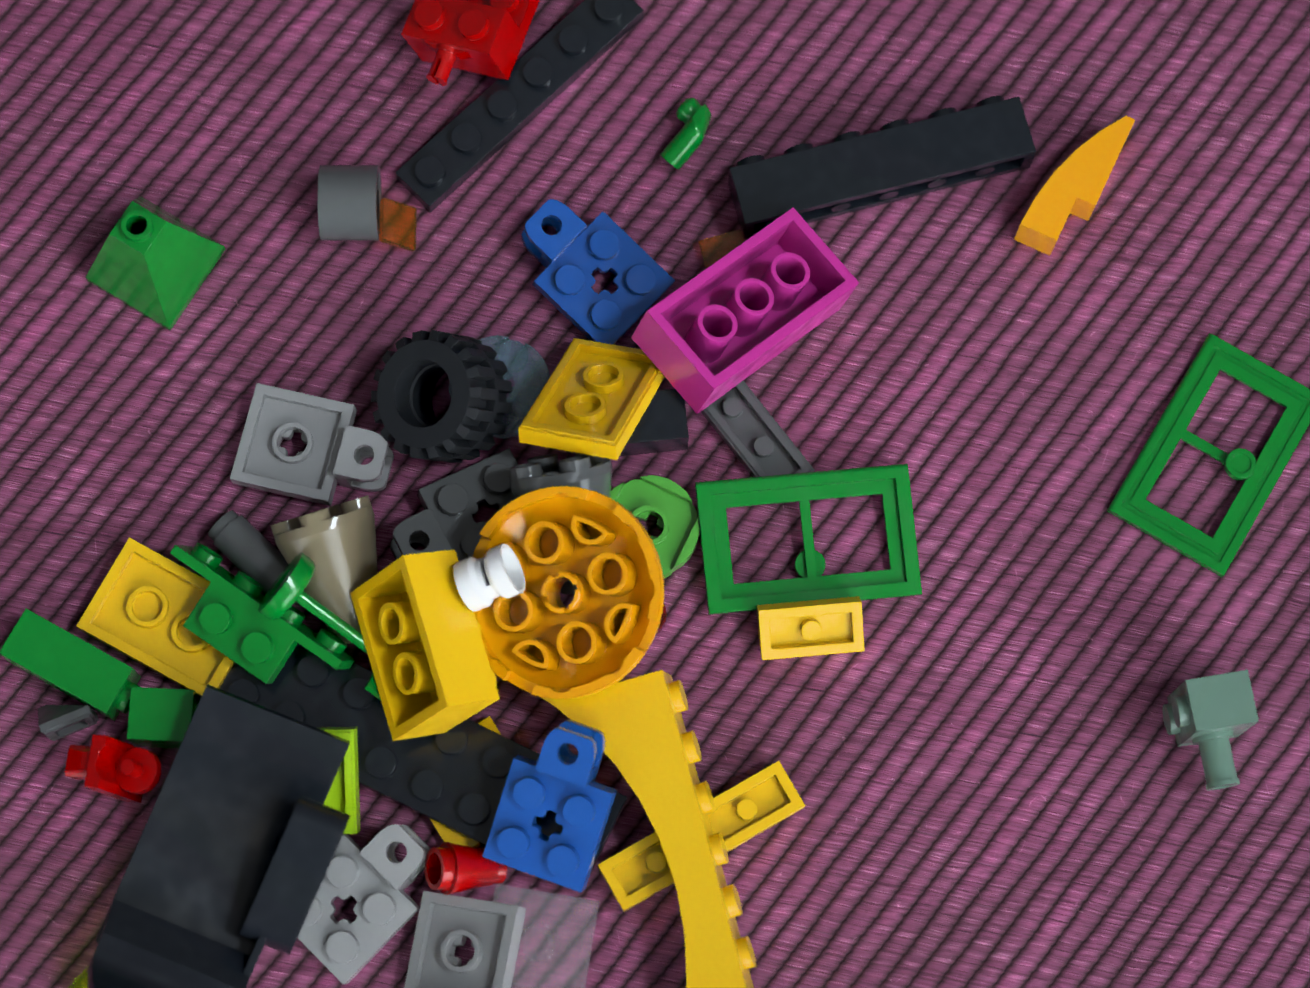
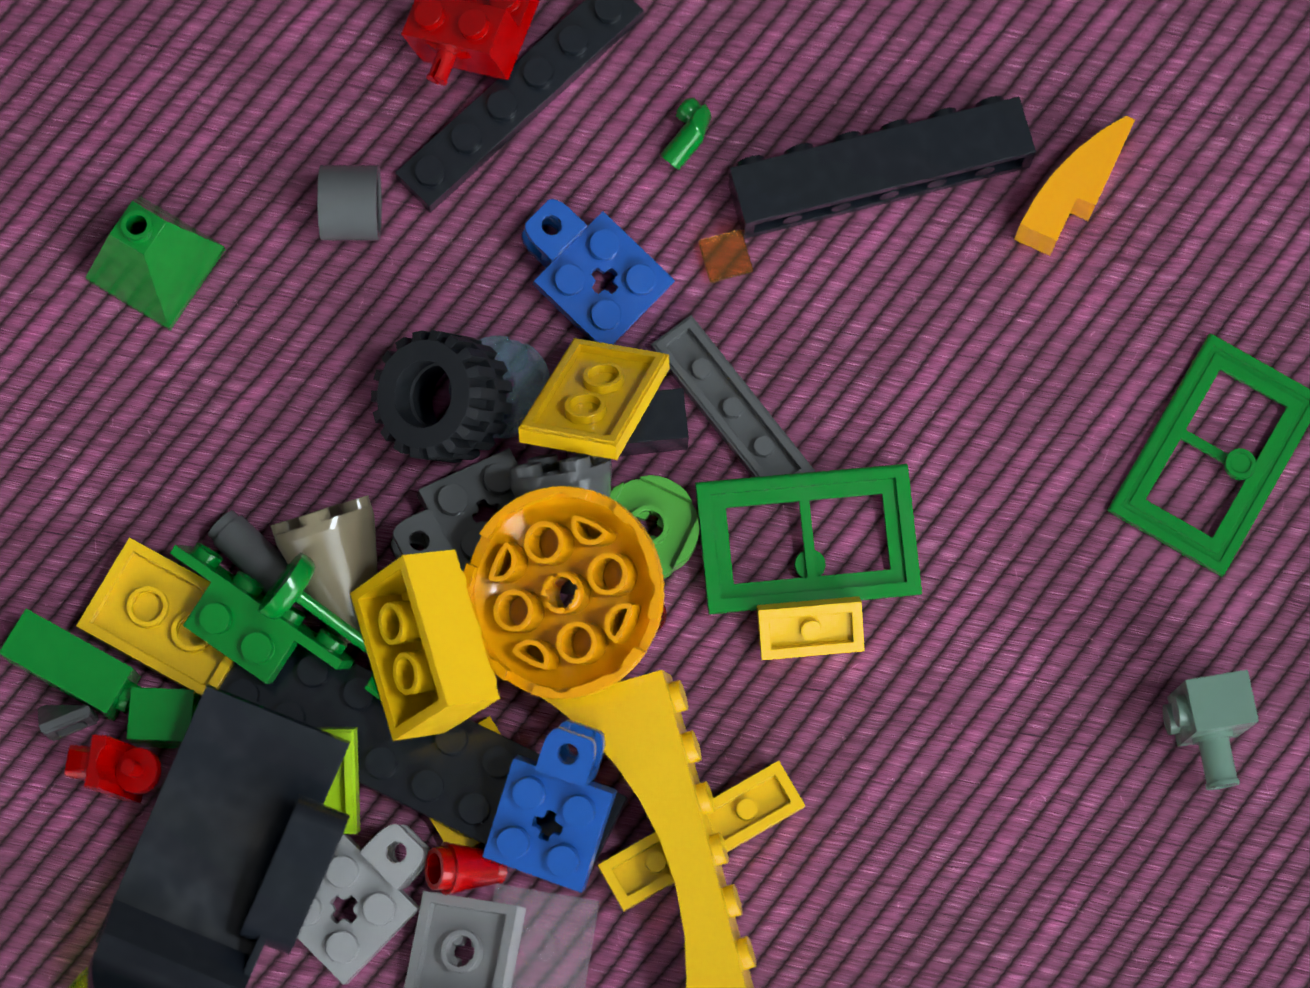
light grey plate [230,383,394,506] -> none
clear orange piece [379,198,417,251] -> none
white wheel [453,544,526,612] -> none
dark pink brick [631,207,859,414] -> none

